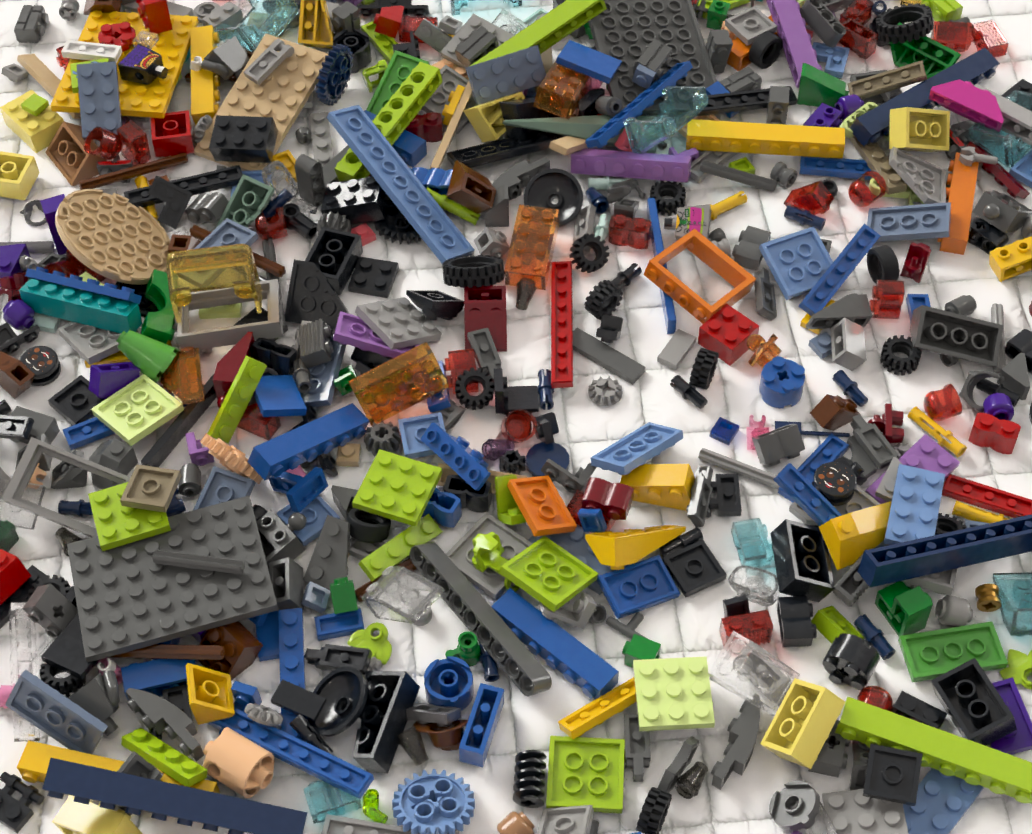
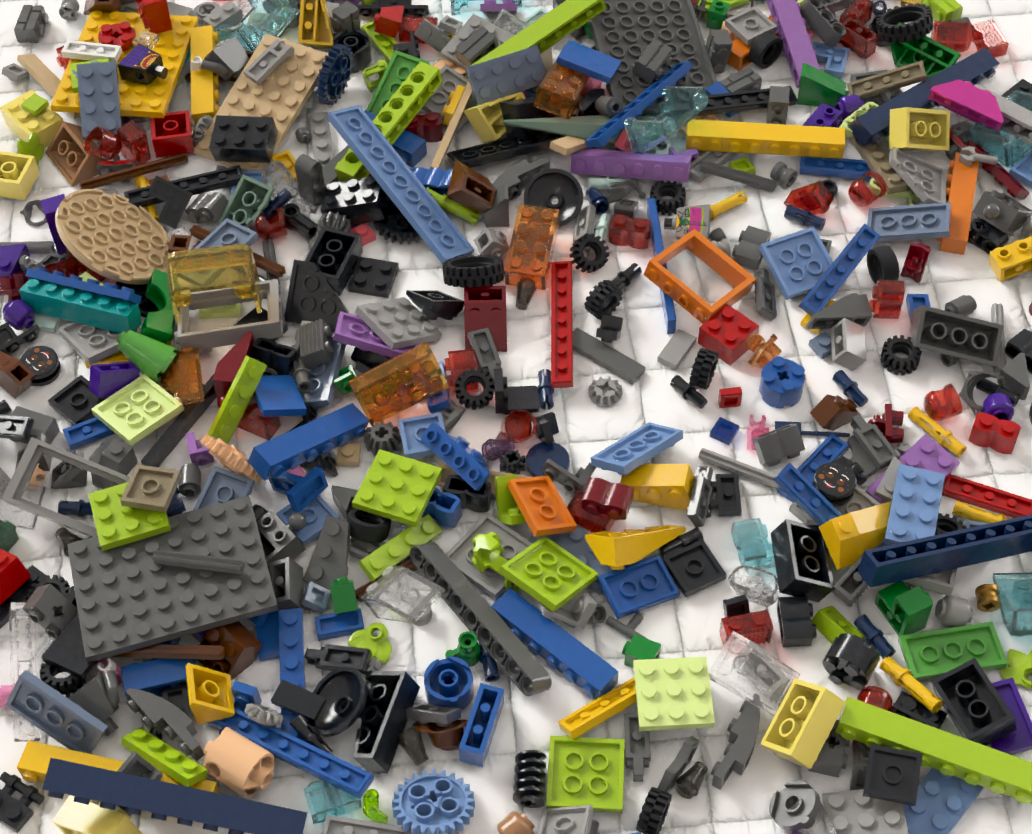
blue tile [577,509,607,532] -> none
sand blue plate [632,64,656,89] -> none
none -> lime plate [17,131,44,166]
none -> medium lavender plate [480,0,518,11]
none -> red tile [718,387,742,408]
none -> yellow pin [879,657,943,714]

